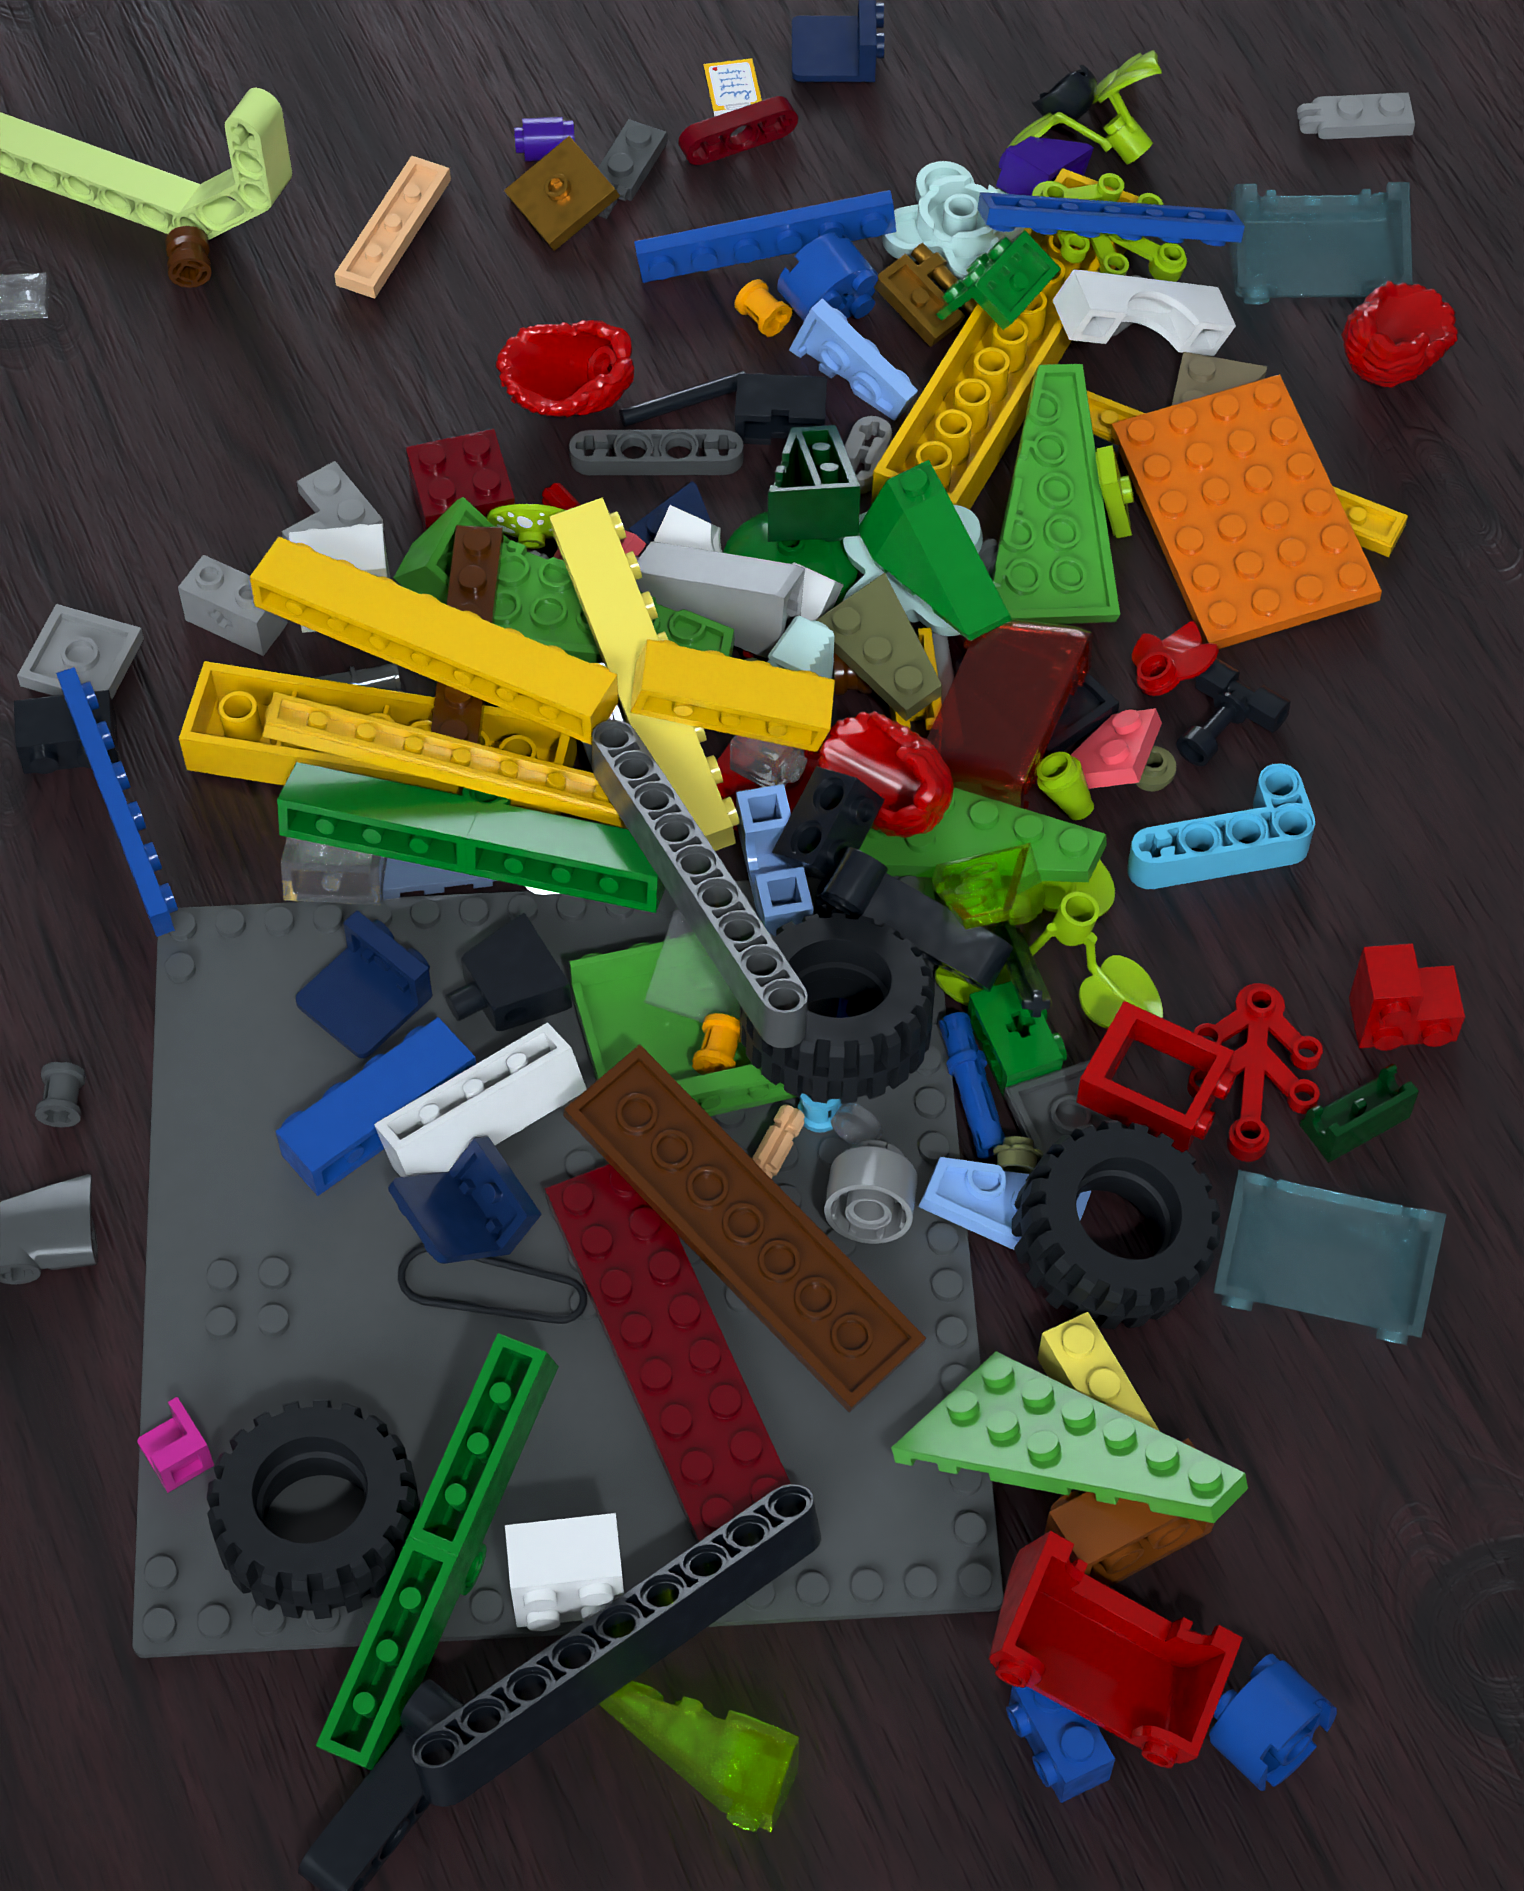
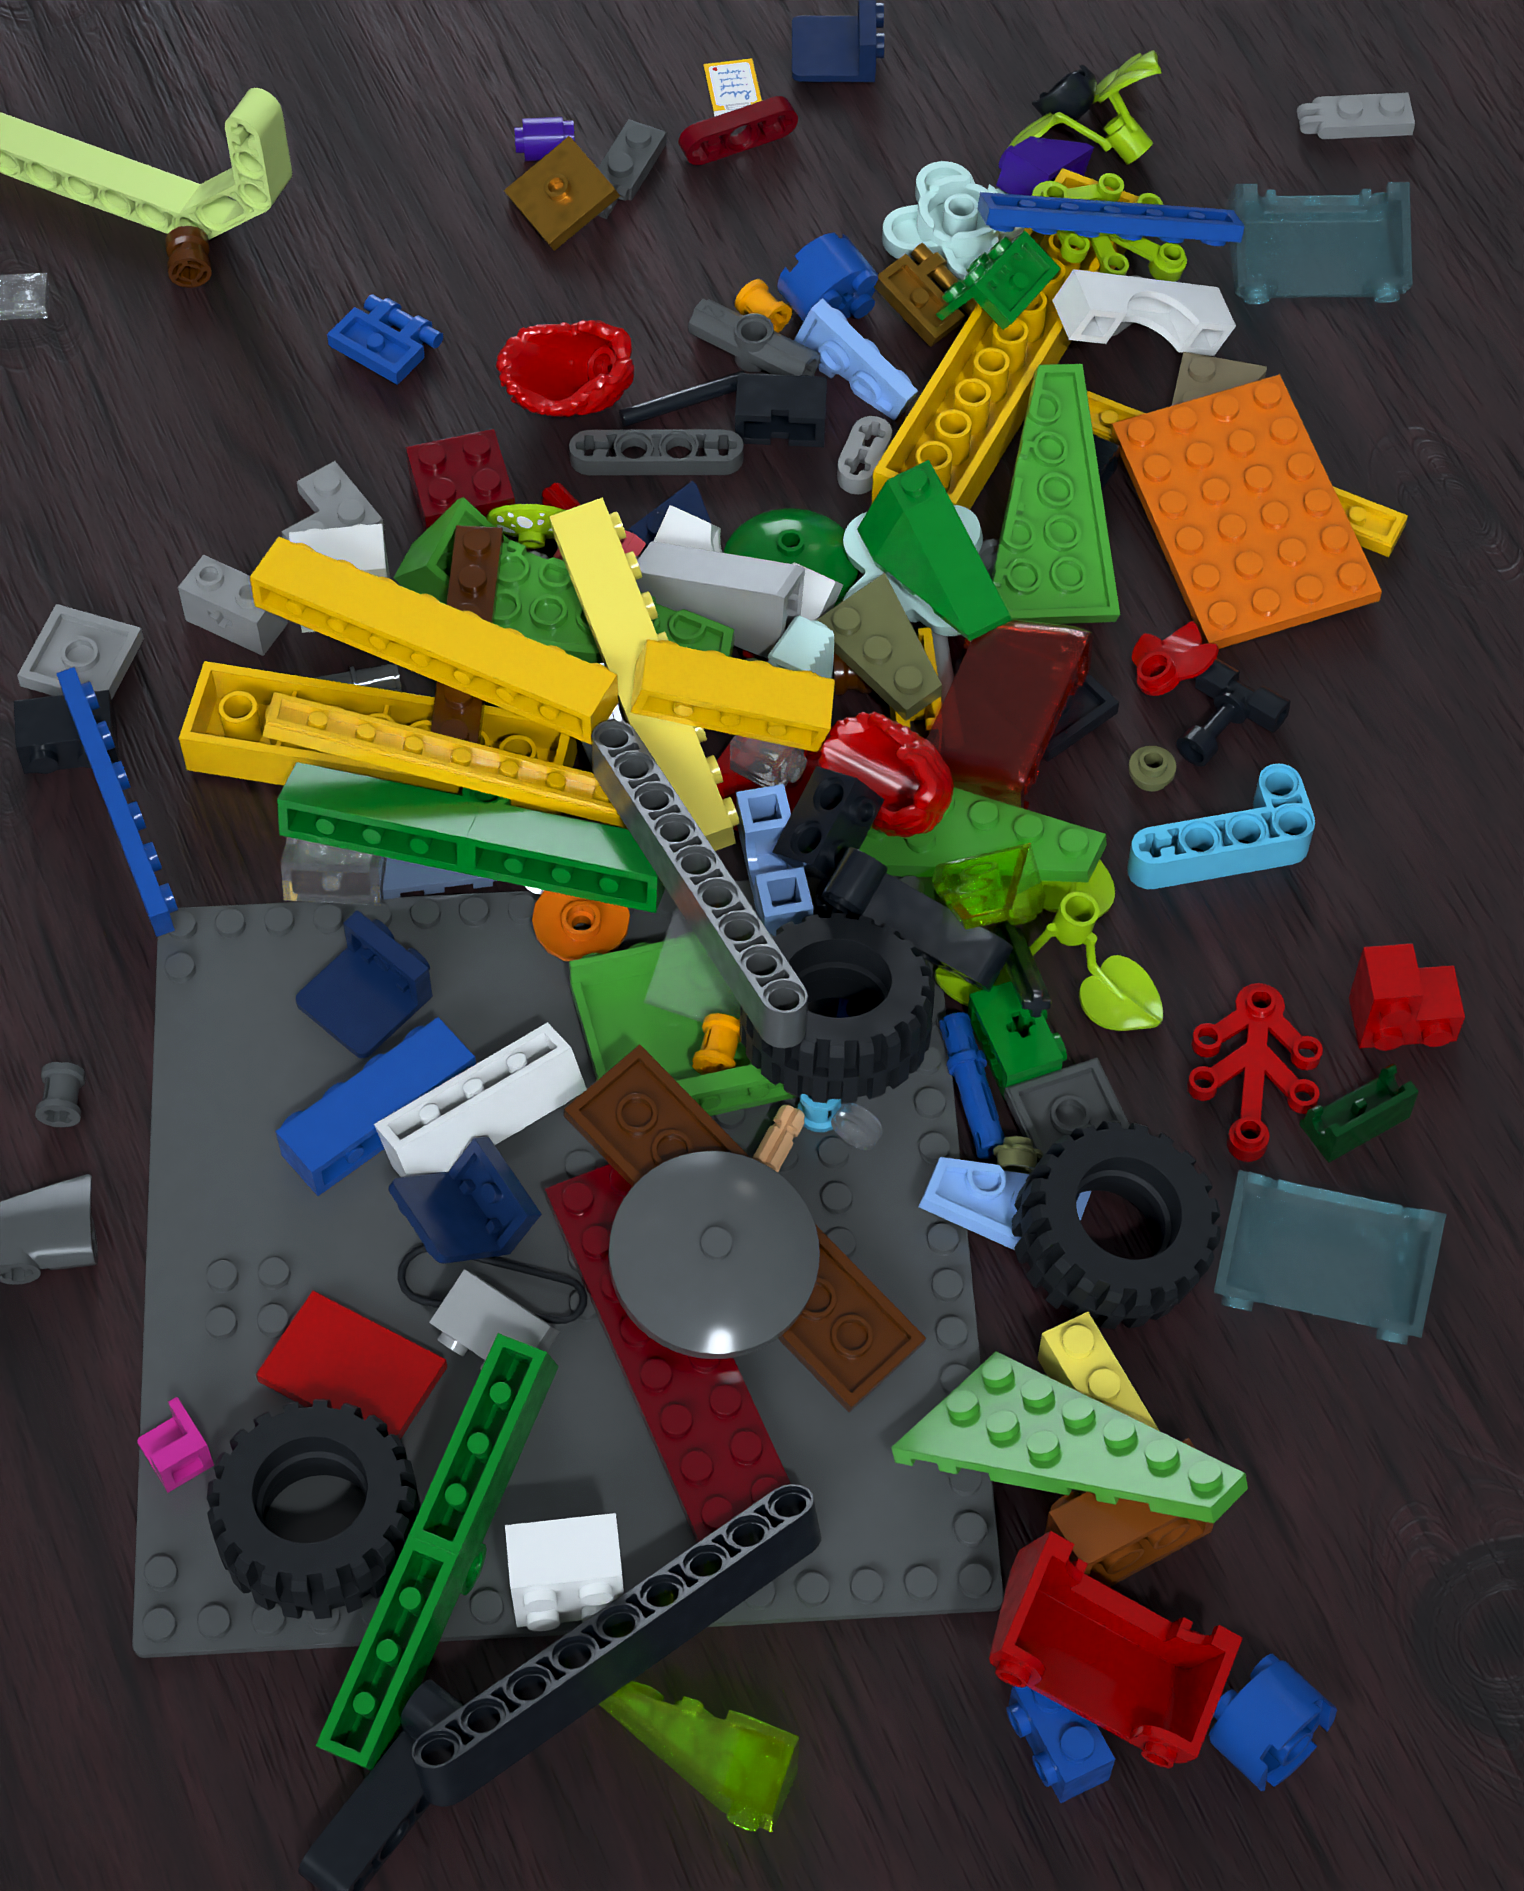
light nougat plate [334,156,451,299] -> none
black torso [445,913,572,1032] -> none
blue plate [634,190,897,283] -> none
dark green wedge [768,425,860,542] -> none
light grey piece [824,1140,918,1244] -> none
lime cone [1037,752,1094,820] -> none
coral wing [1070,708,1162,789] -> none
red window [1076,1001,1237,1152] -> none
lime plate [1095,445,1134,539] -> none
red hair [1341,281,1458,388] -> none
none -> red tile [256,1291,448,1440]
none -> blue plate [327,294,443,385]
none -> light grey brick [429,1269,560,1370]
none -> orange dish [532,890,630,961]
none -> dark grey dish [608,1151,820,1359]
none -> dark grey piece [688,299,820,376]

